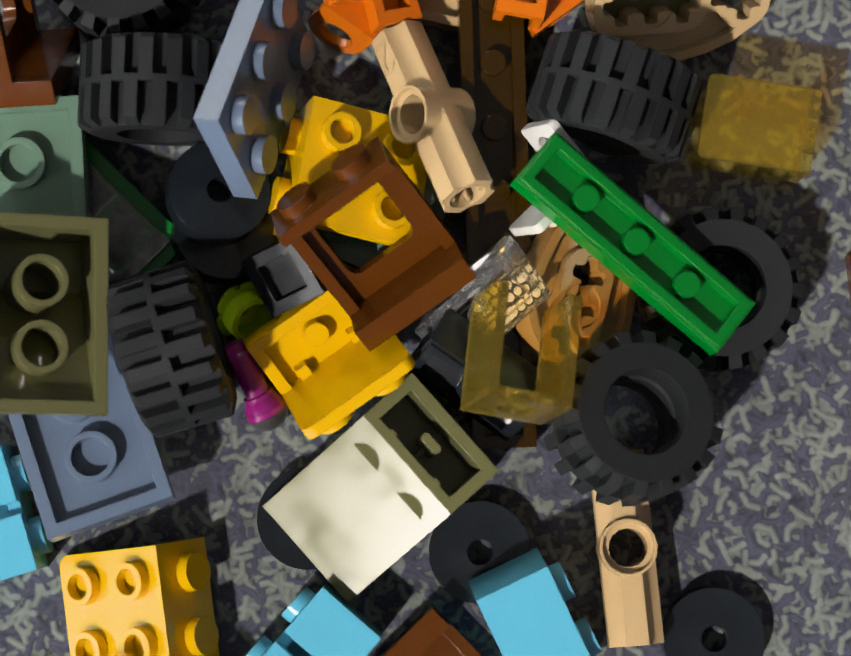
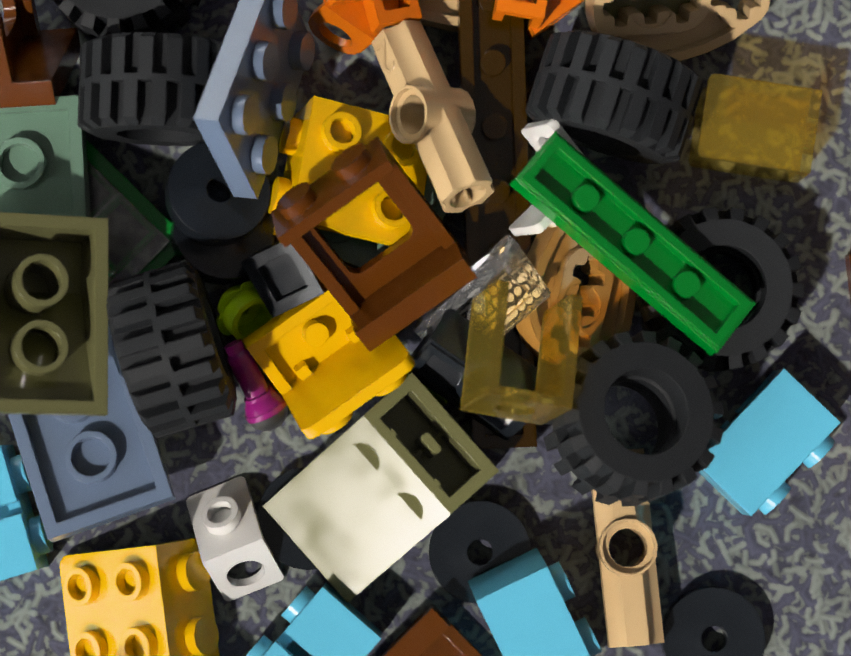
none -> white bracket [186,476,284,601]
none -> medium azure piece [698,368,841,516]

